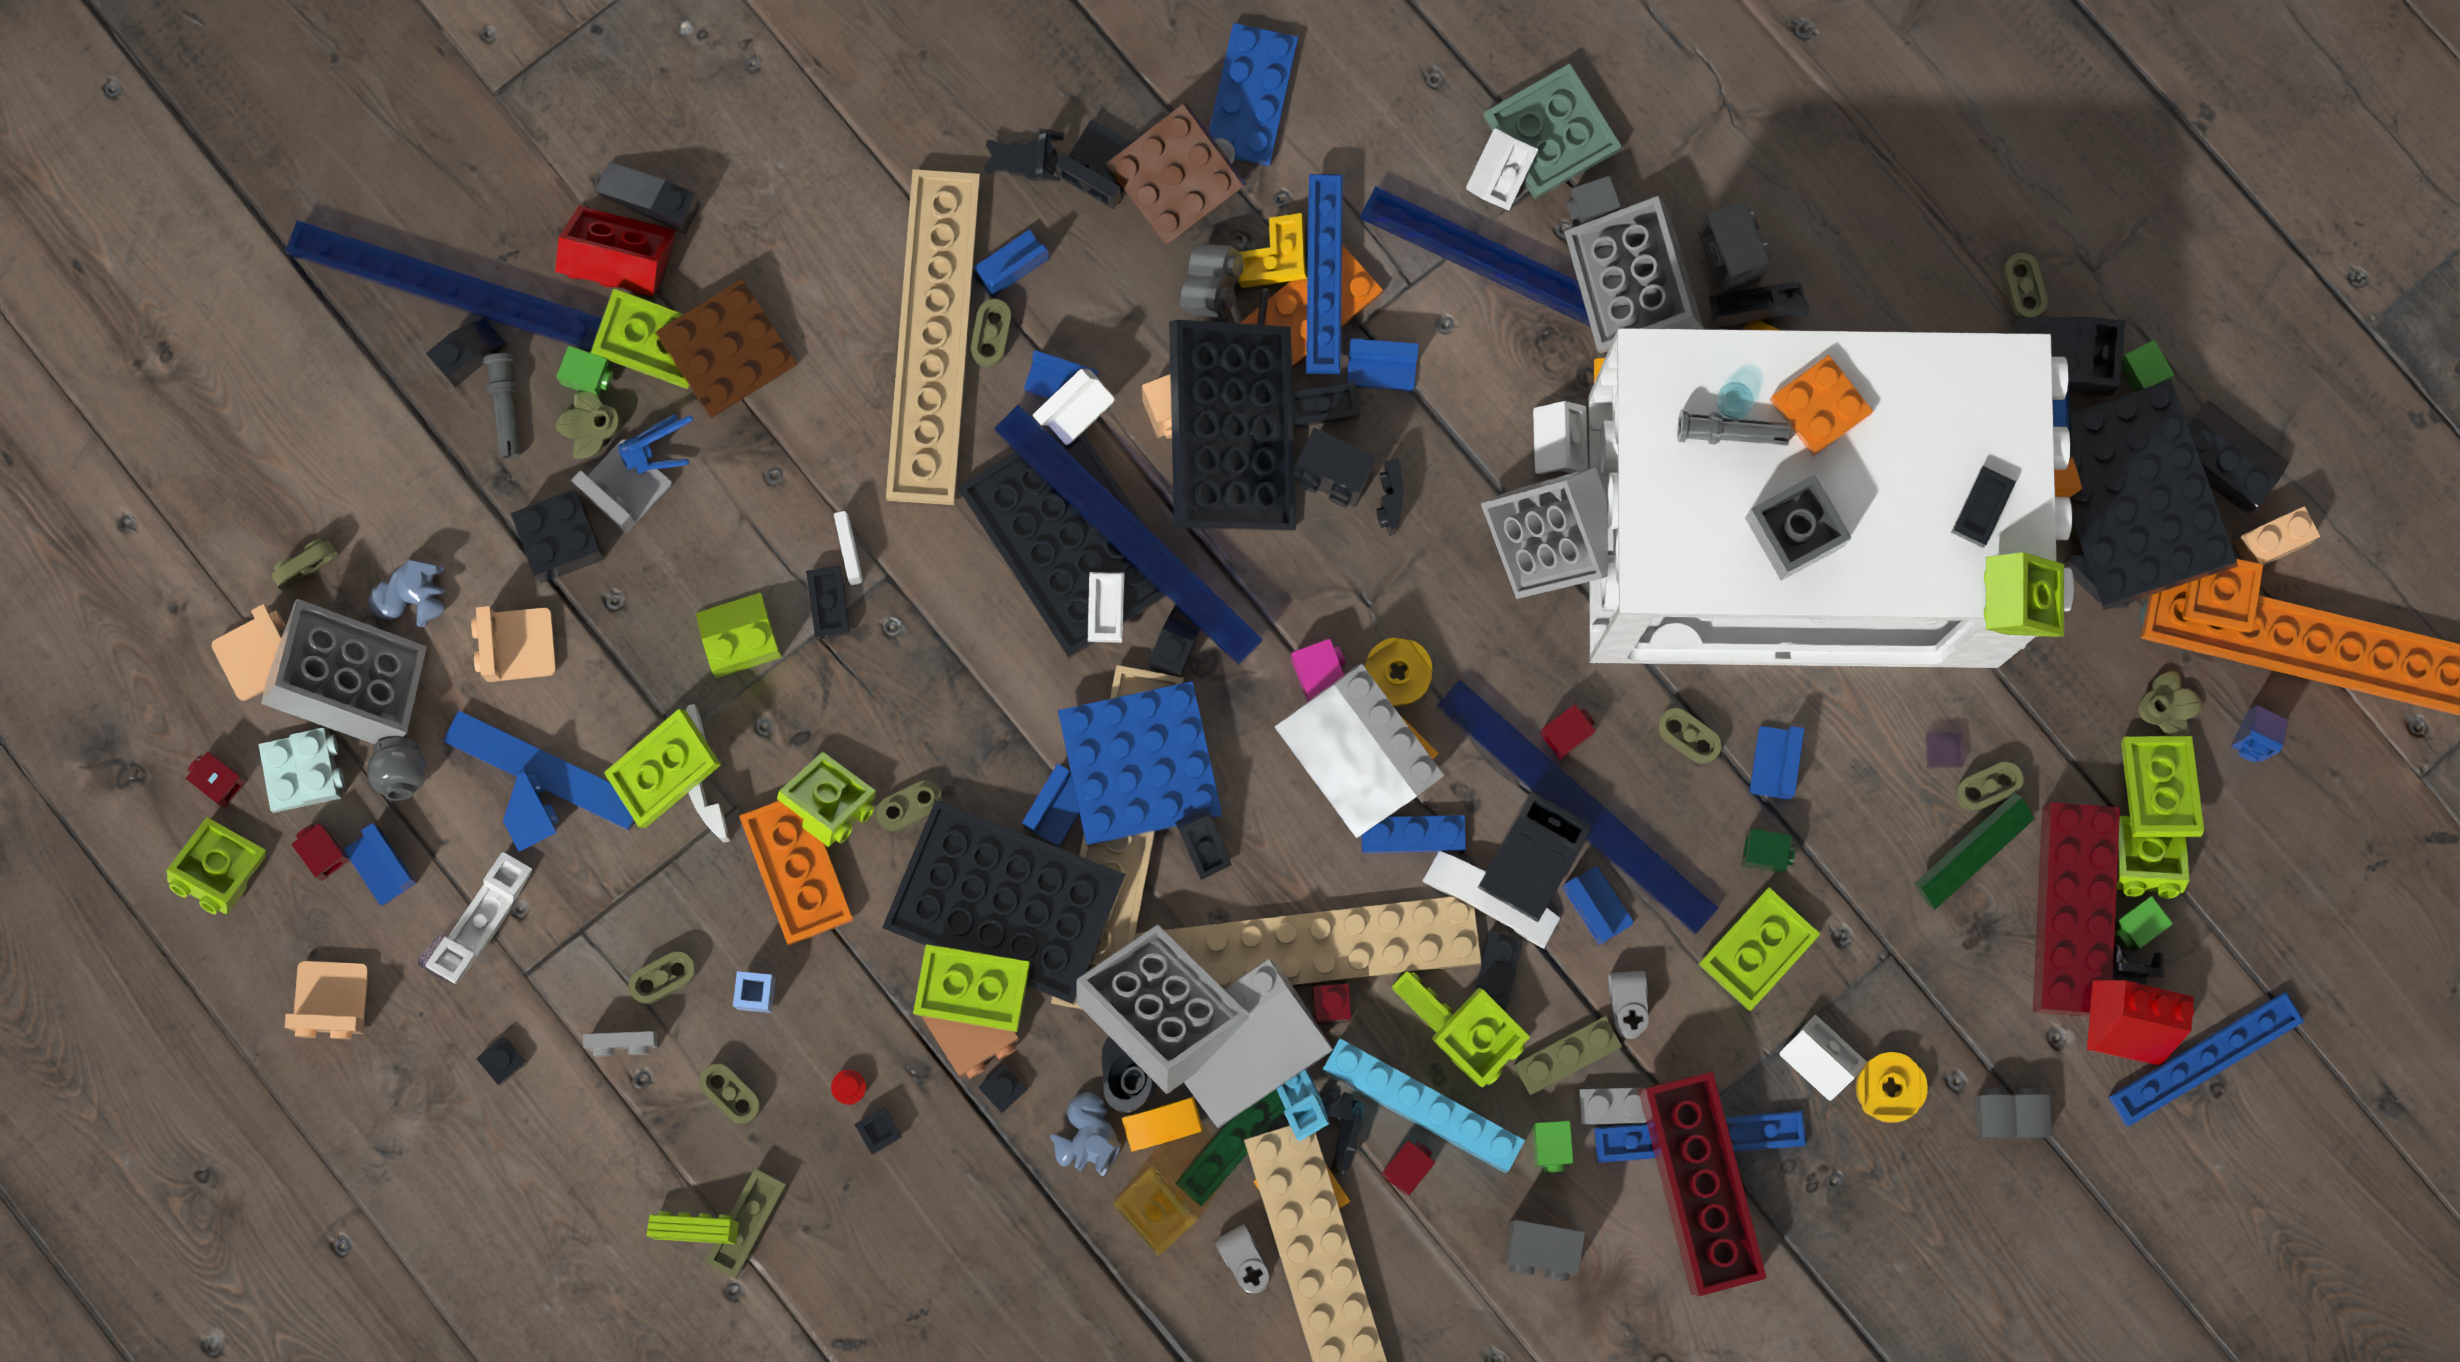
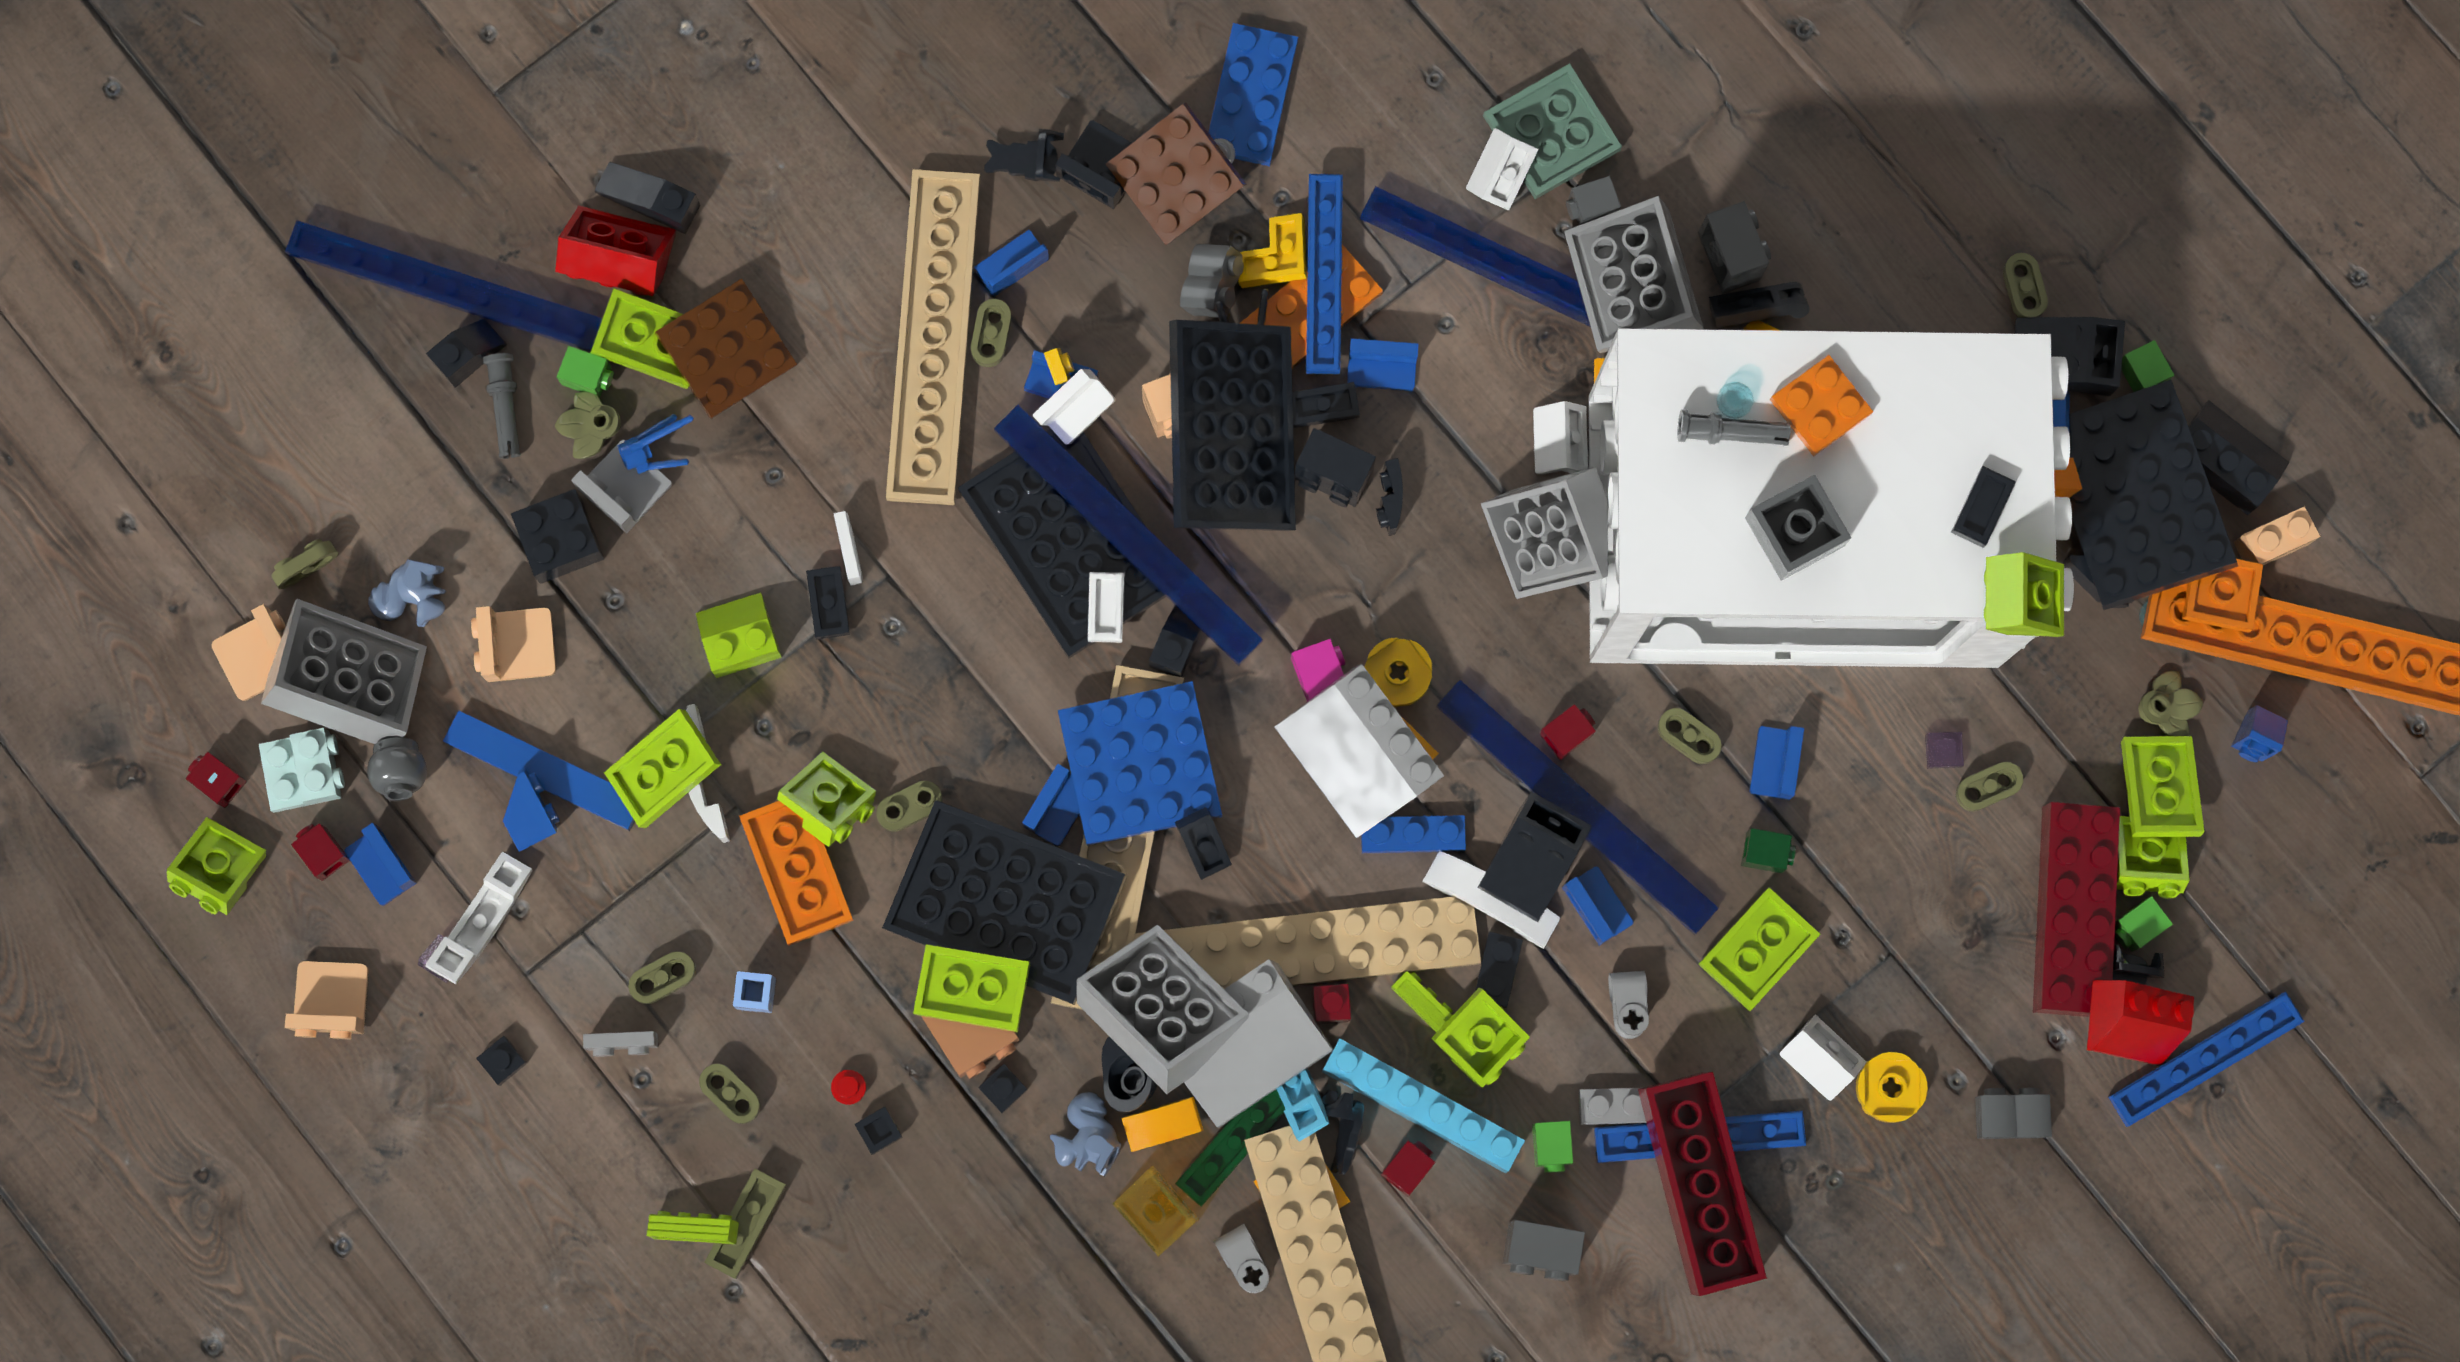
olive plate [1513,1016,1622,1096] -> none
dark green tile [1915,793,2035,910] -> none
none -> yellow plate [1044,348,1074,385]

